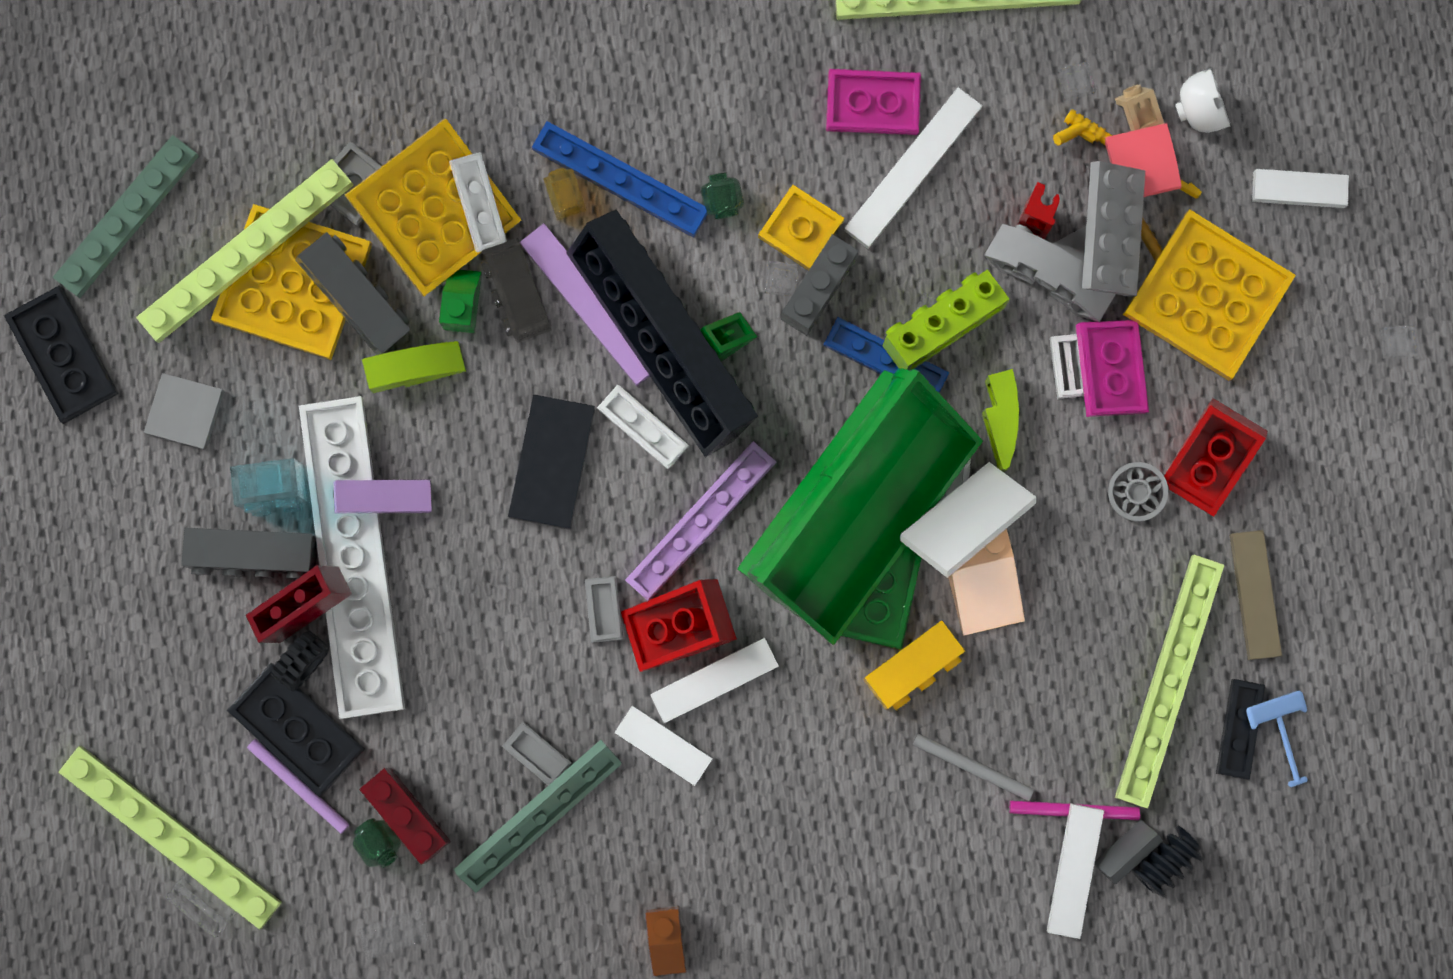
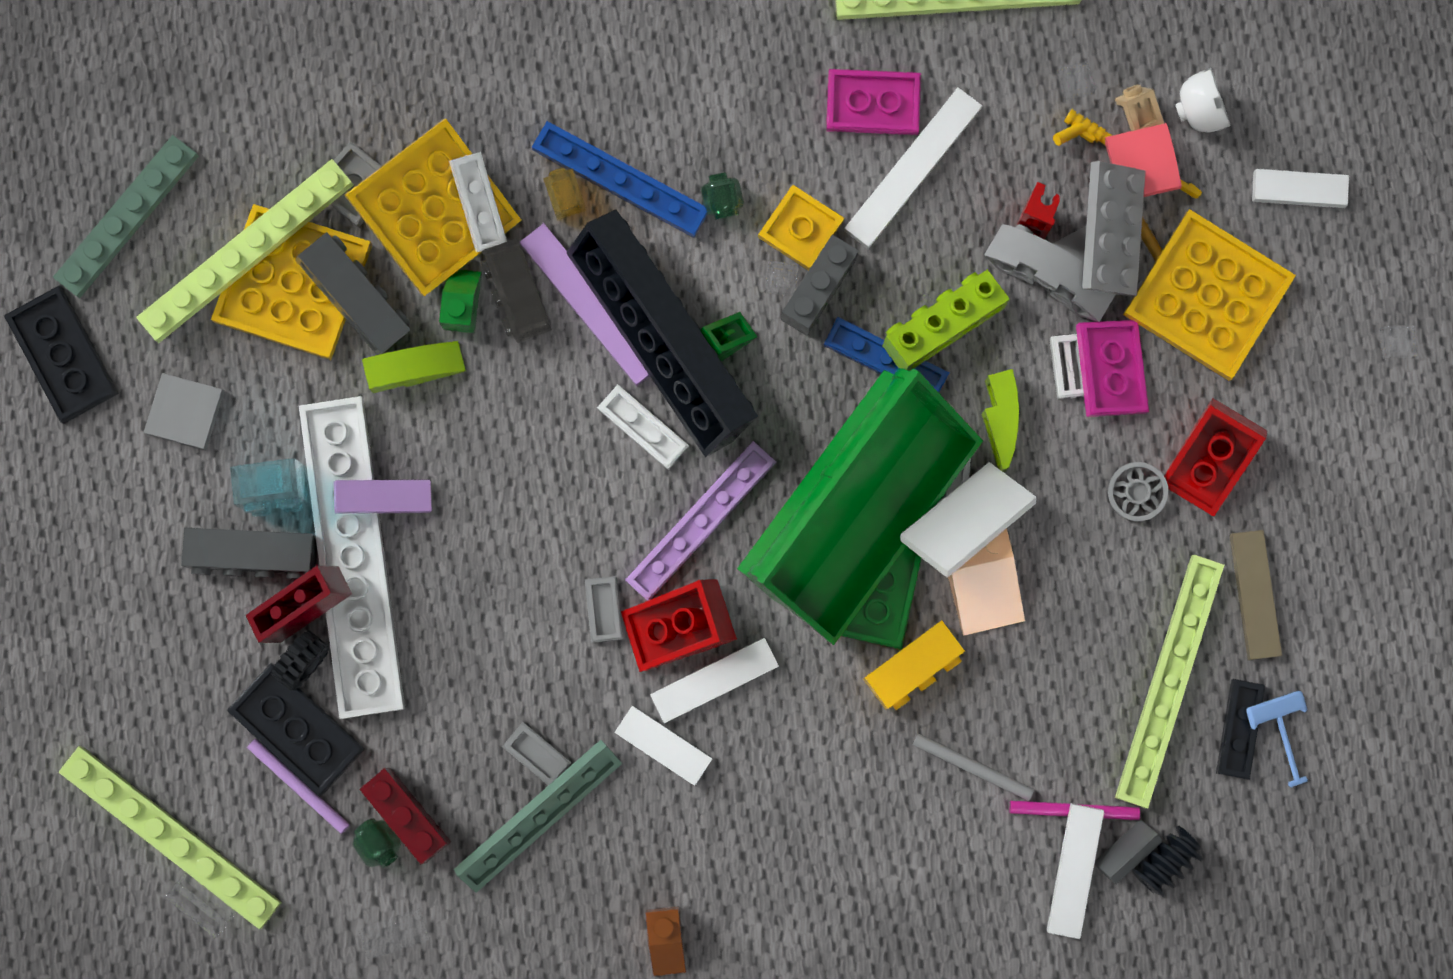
black tile [508,394,595,530] -> none

